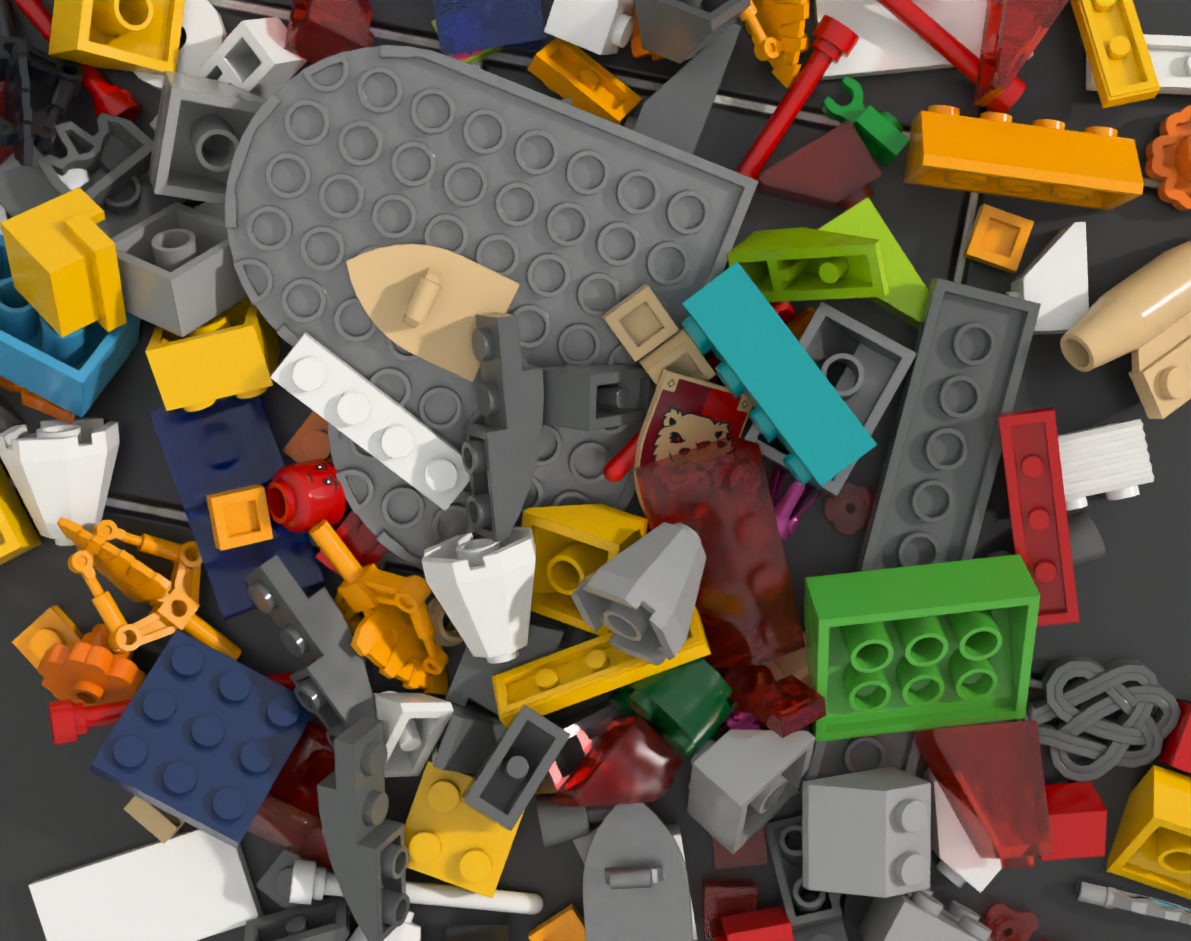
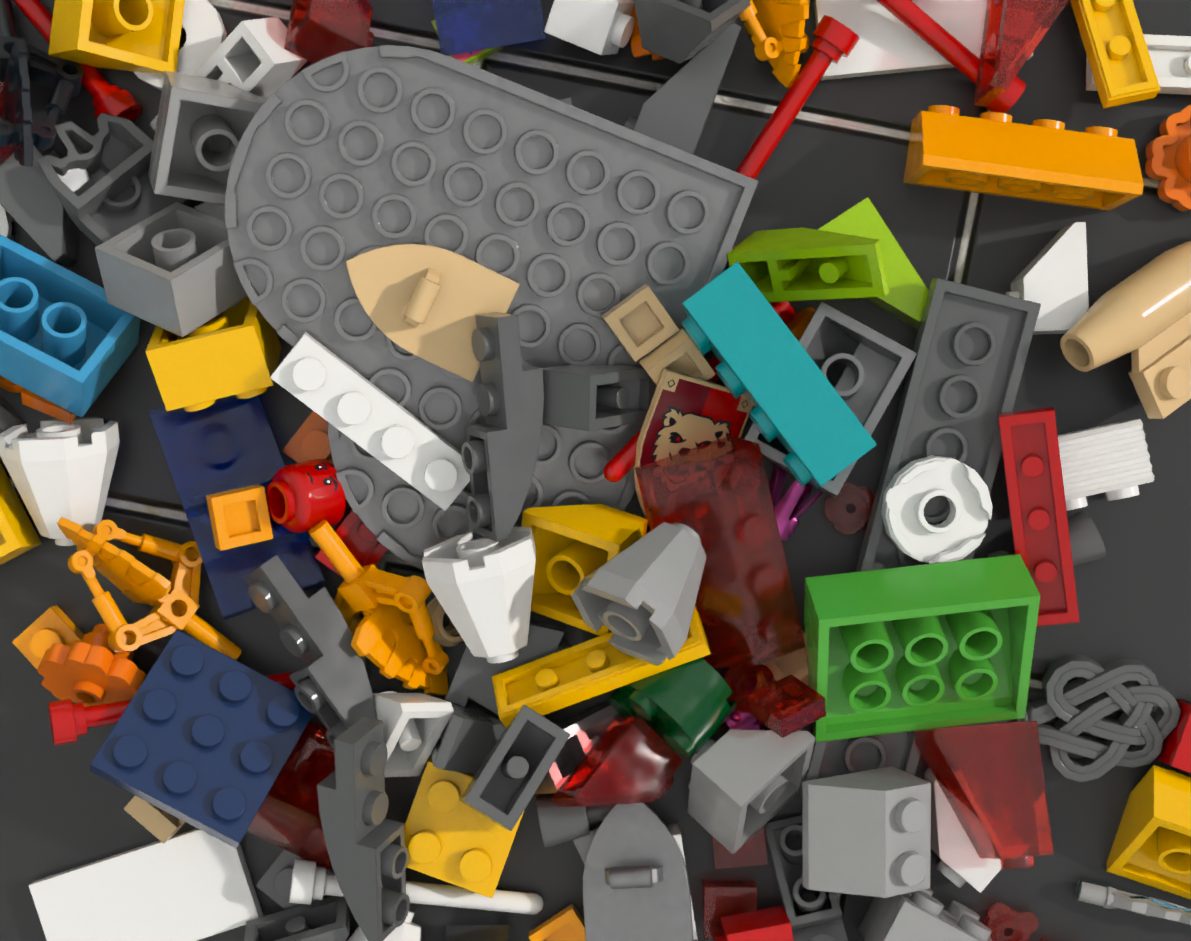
yellow plate [0,187,127,338] -> none
light orange plate [527,37,643,125] -> none
clear red slope [755,120,882,210] -> none
green plate [820,76,910,168] -> none
light orange plate [962,204,1034,274] -> none
red brick [1020,781,1107,861] -> none
none -> white tile [881,455,993,564]

